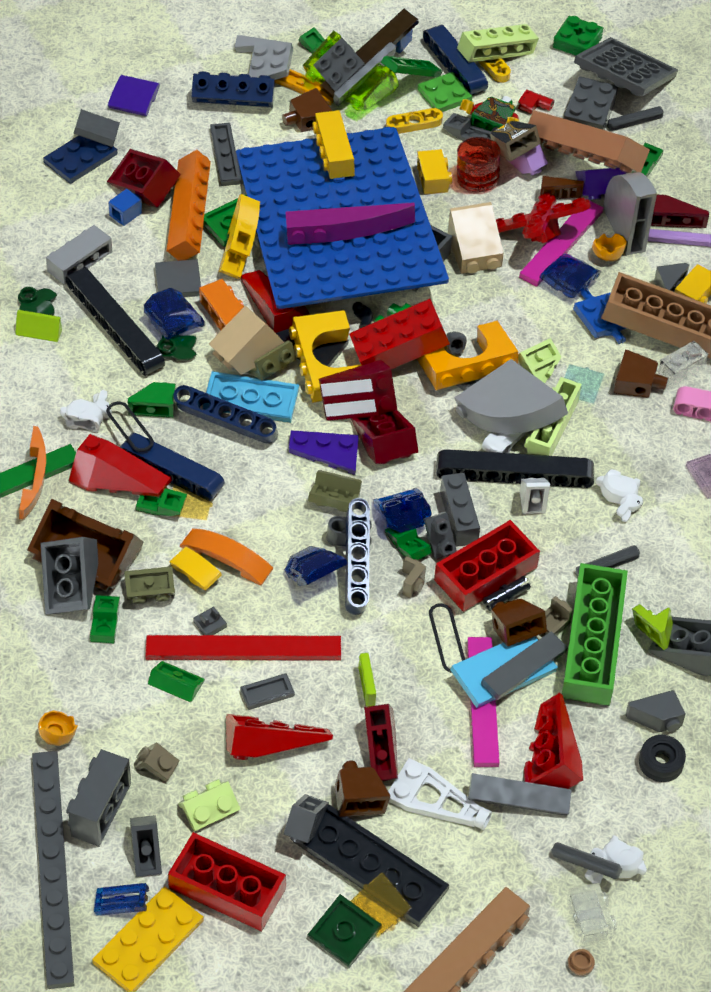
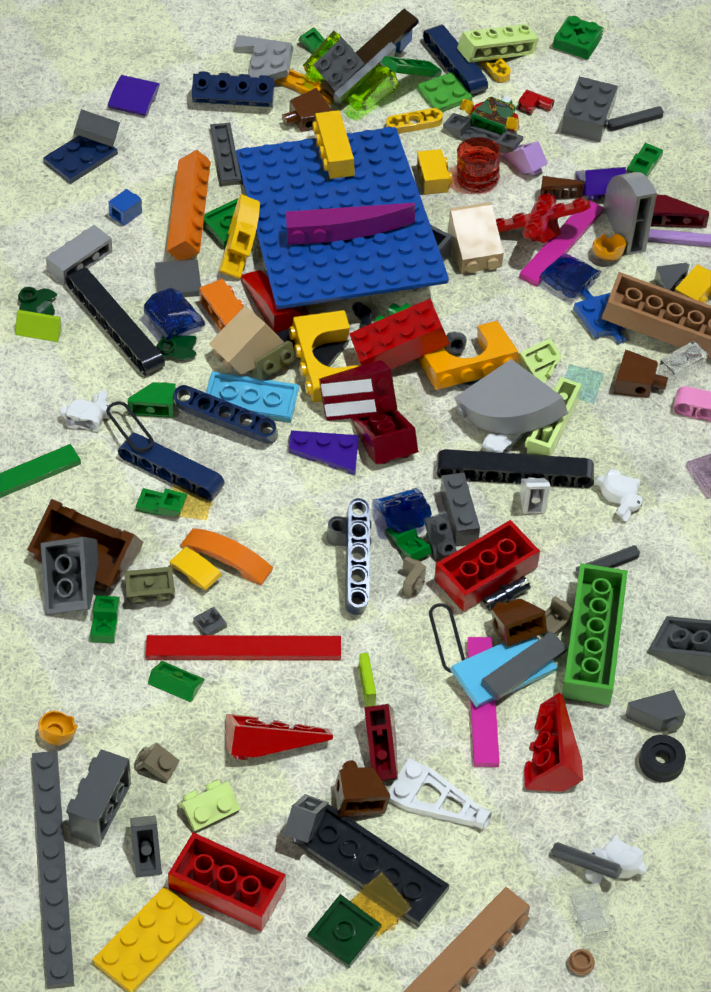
orange slope [19,426,46,519] -> none
red wedge [69,434,171,497] -> none
clear blue tile [94,883,149,915] -> none
dark red slope [107,149,181,208] -> none
dark grey tile [240,673,295,710] -> none
clear blue slope [284,546,348,586] -> none
olive bracket [308,470,362,512] -> none
tile [468,773,572,816] -> none
dark tan torso [490,121,541,162] -> none
nougat brick [528,110,650,173] -> none
dark grey plate [574,37,678,96] -> none
lime slope [632,604,673,650] -> none

